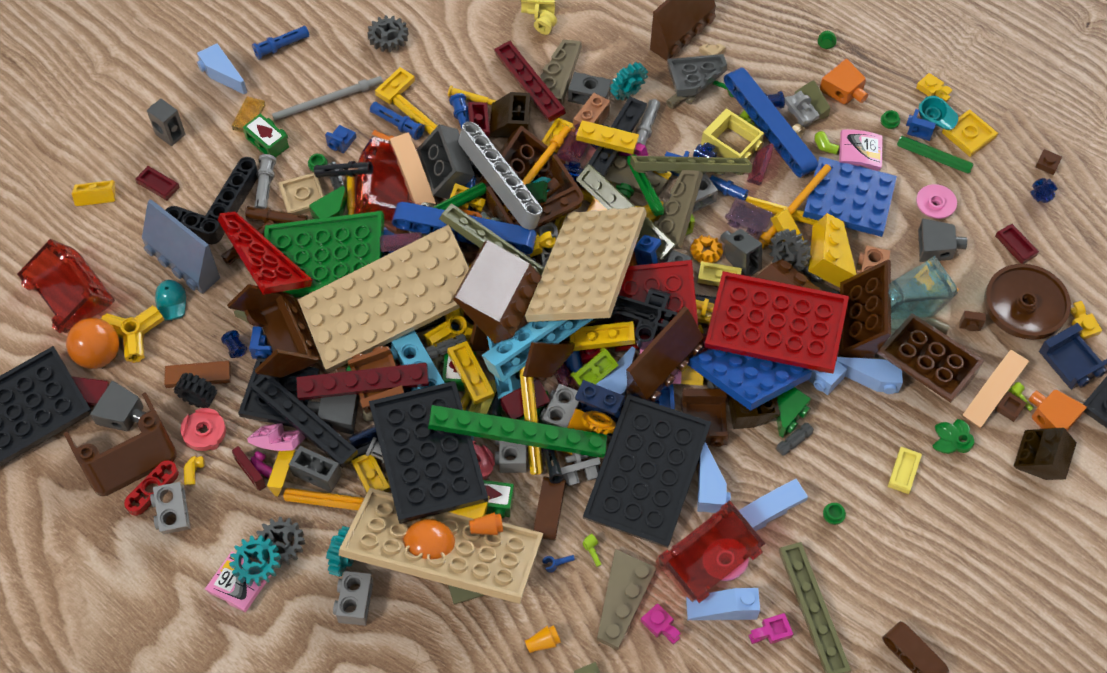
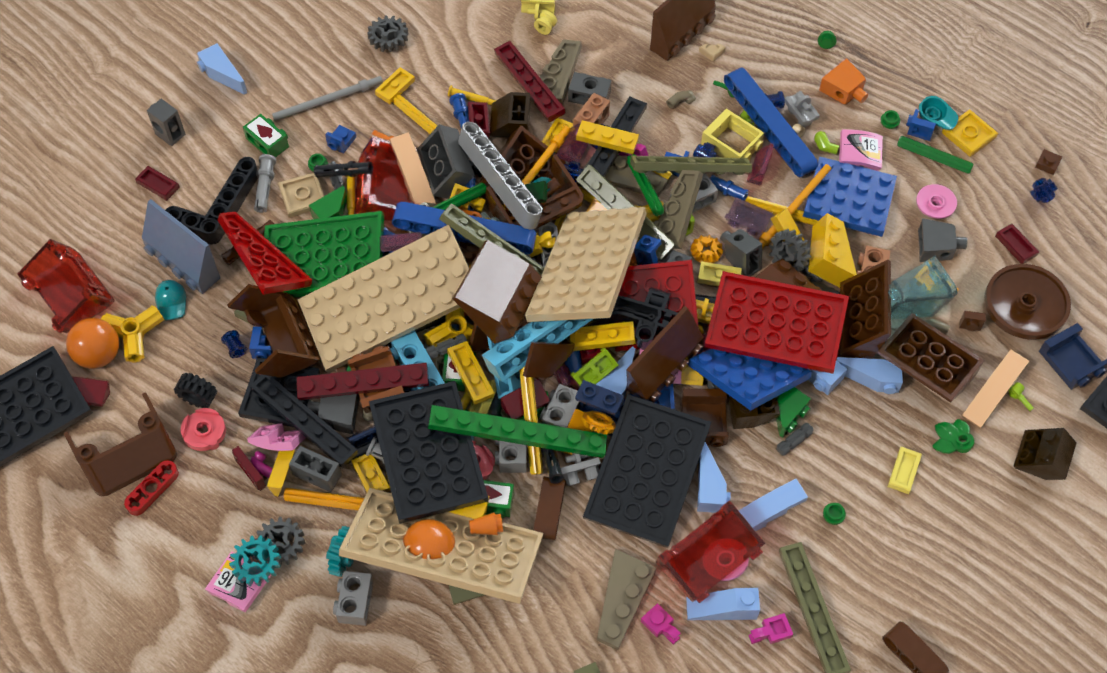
yellow slope [72,180,115,206] -> none
dark grey torso [90,381,146,432] -> none
light grey brick [150,482,191,534] -> none
dark orange tile [164,361,231,388] -> none
yellow arm [184,455,205,485] -> none
clear yellow tile [232,96,265,133] -> none
reddish brown pin [245,206,308,224] -> none
blue pin [252,25,309,60] -> none
blue pin [370,101,425,140] -> none
light orange cone [525,625,561,653] -> none
blue hand [542,555,575,573] -> none
lime hand [583,534,602,567] -> none
teal gear [610,62,648,101] -> none
green plate [615,183,634,200] -> none
light grey pin [636,99,661,145] -> none
dark grey plate [667,54,727,97] -> none
olive slope [795,80,830,122] -> none
yellow plate [916,73,953,102] -> none
reddish brown plate [995,392,1027,422] -> none
orange torso [1028,390,1087,431] -> none
yellow plate [1070,301,1102,340] -> none

